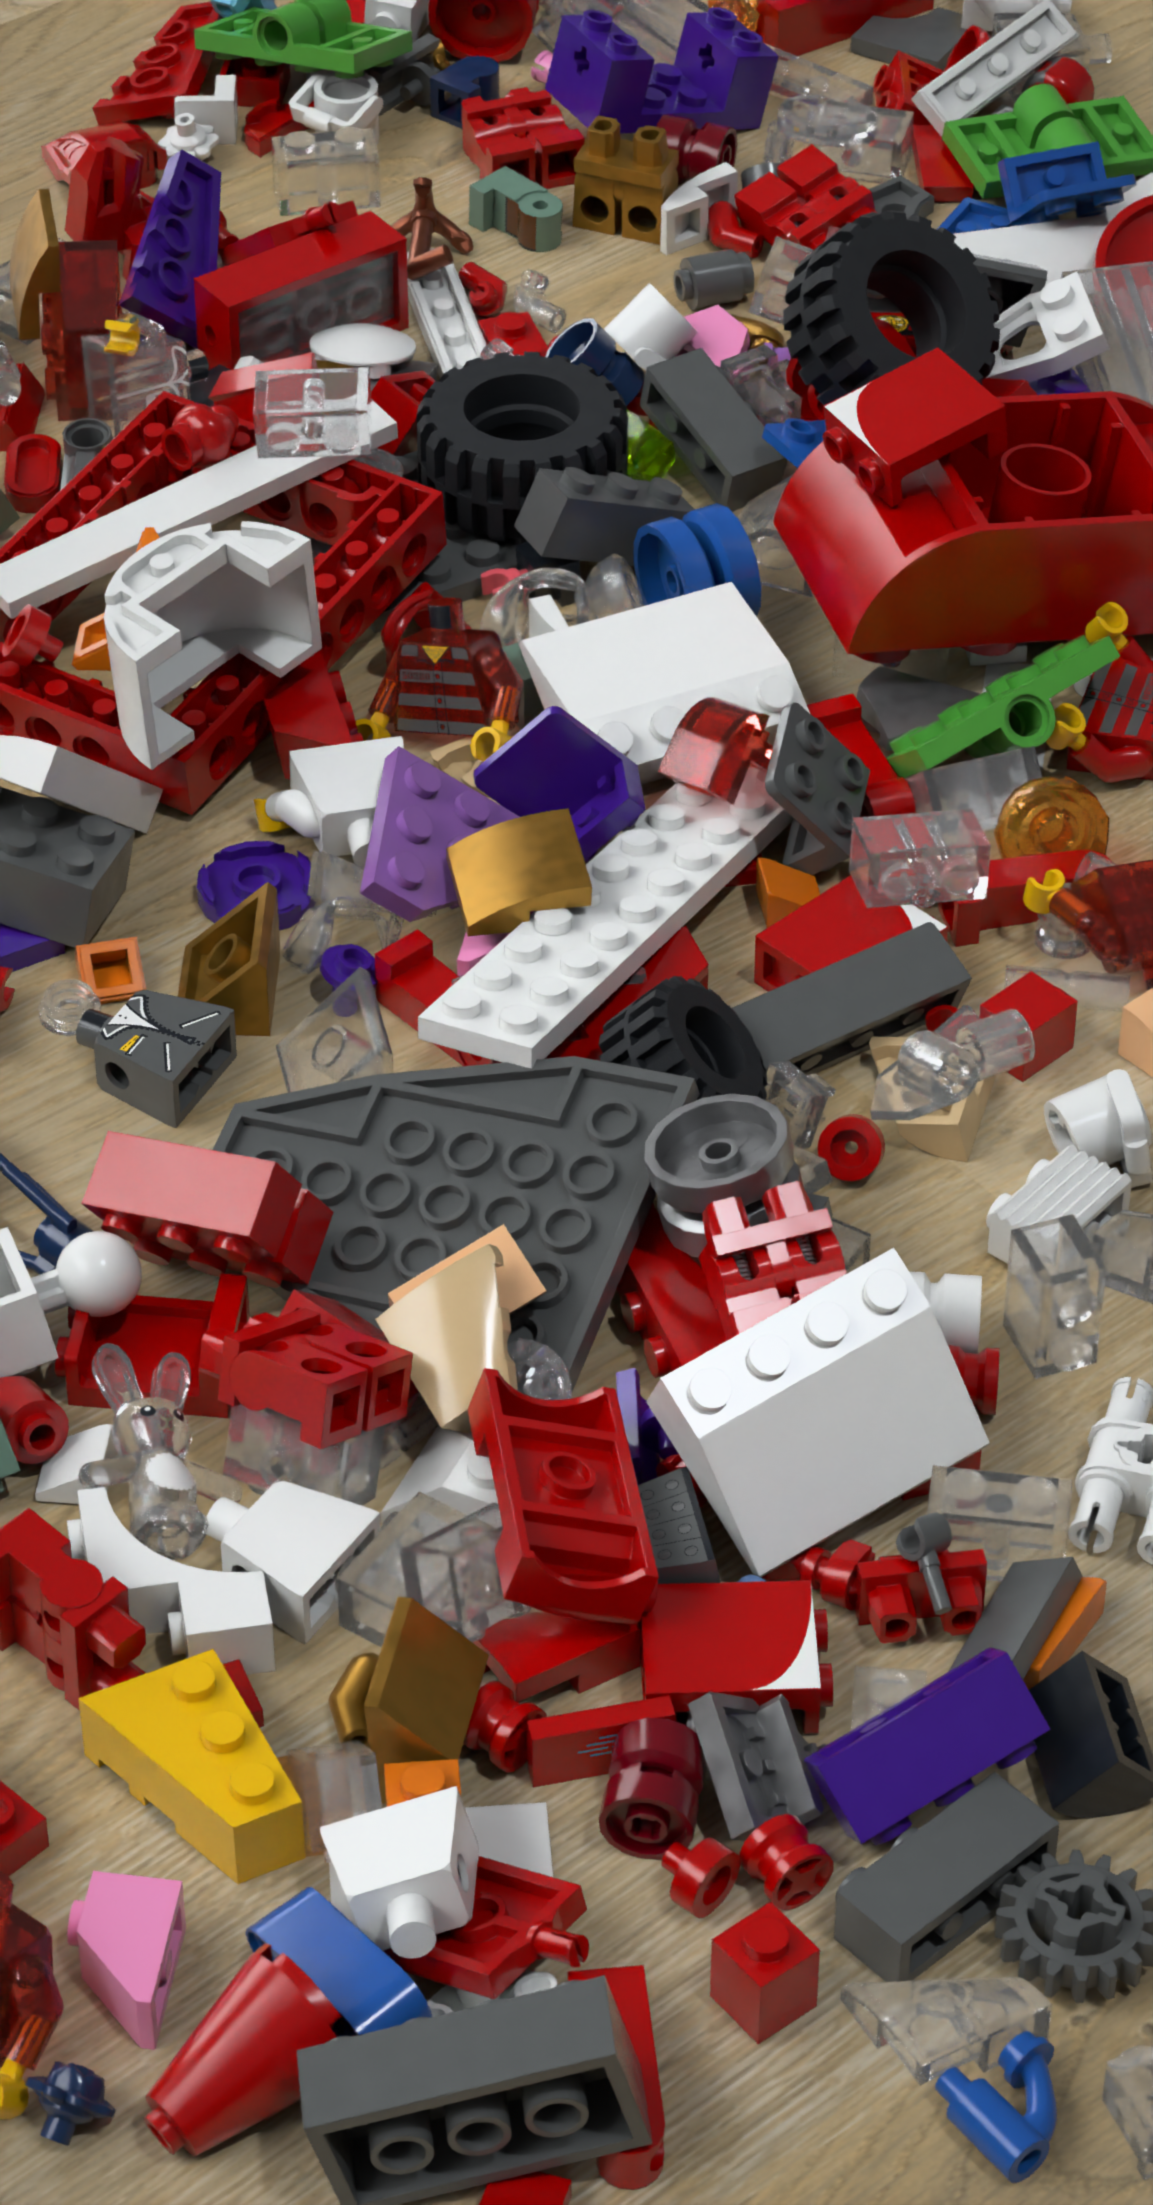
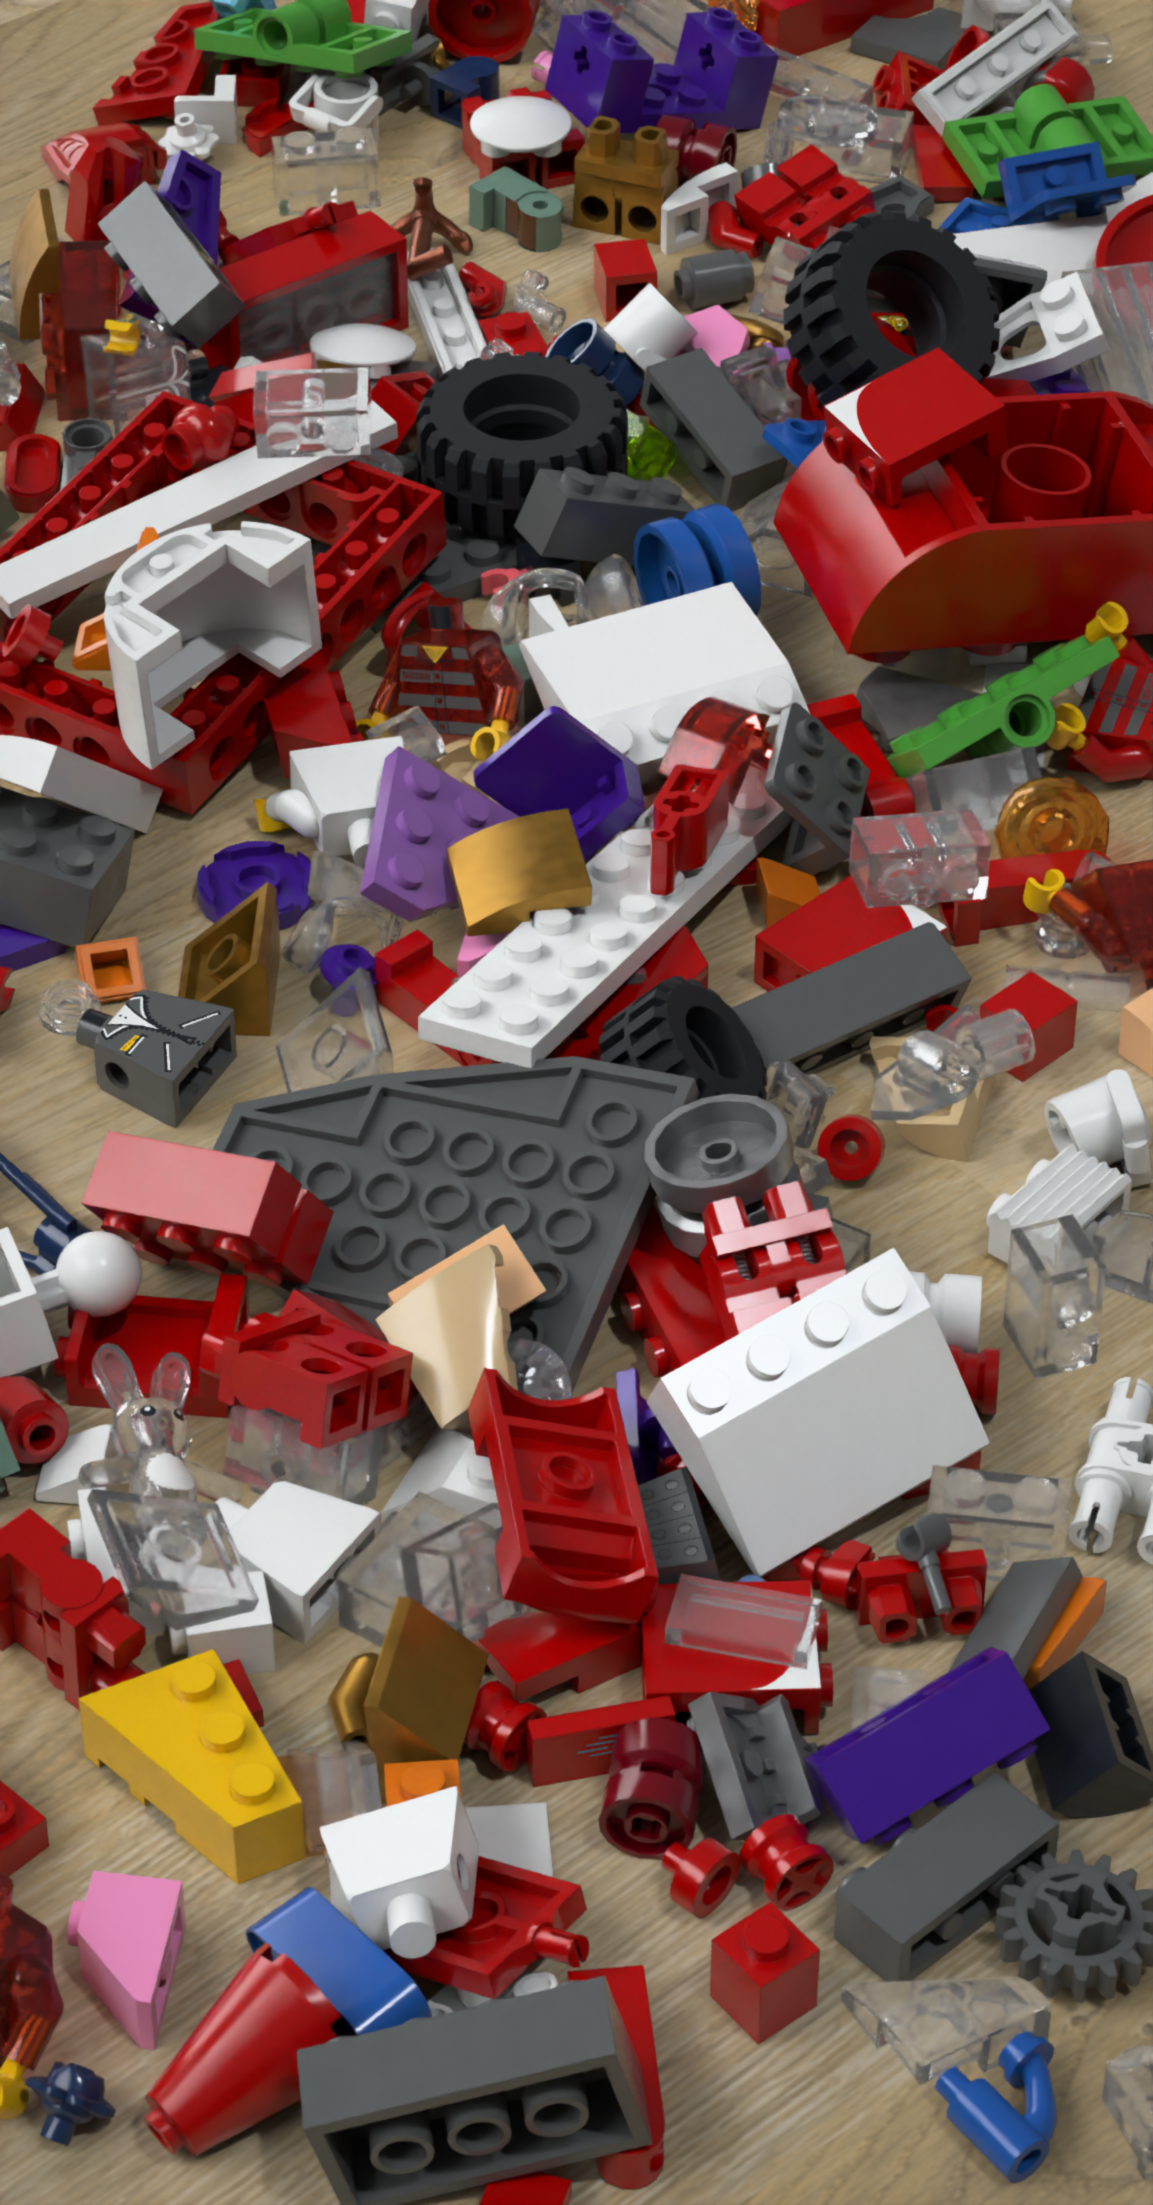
none -> clear slope [87,1489,259,1630]
none -> brick [98,181,247,349]
none -> clear tile [366,705,447,764]
none -> white dish [470,96,571,158]
none -> red brick [594,239,657,322]
none -> red piece [650,764,729,896]
none -> clear tile [665,1574,822,1669]

